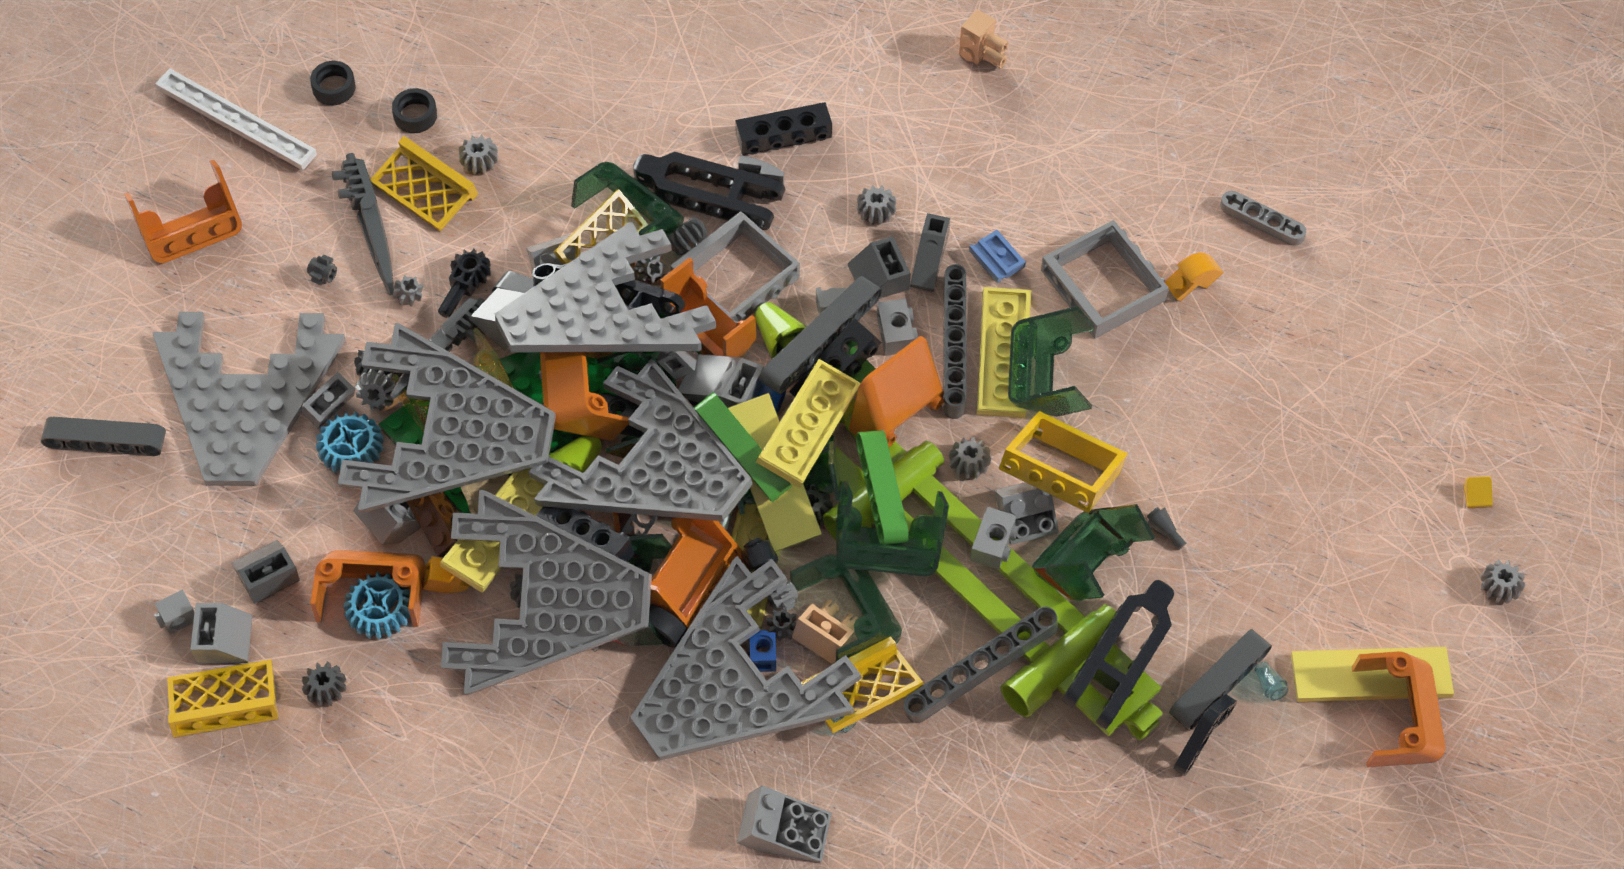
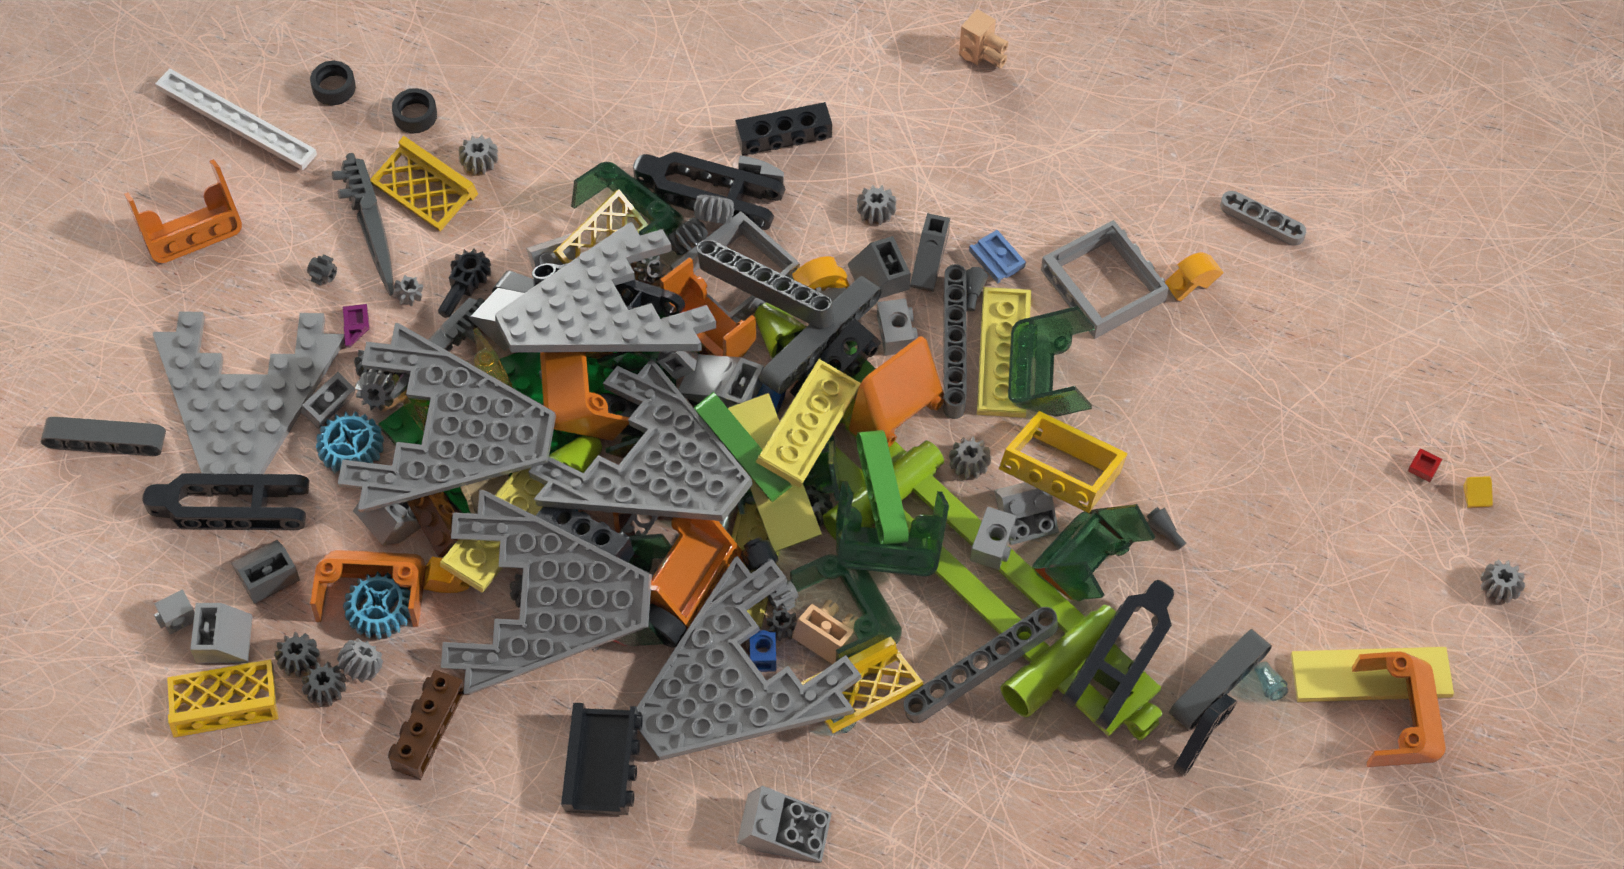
none -> black piece [142,473,310,530]
none -> dark grey gear [274,632,320,677]
none -> light grey gear [337,638,383,683]
none -> magenta slope [343,304,370,348]
none -> reddish brown brick [388,669,464,780]
none -> black panel [561,703,643,815]
none -> light grey gear [694,195,734,224]
none -> dark grey beam [697,240,834,328]
none -> light orange brick [792,256,849,291]
none -> dark grey cone [966,267,989,312]
none -> red plate [1408,448,1443,482]

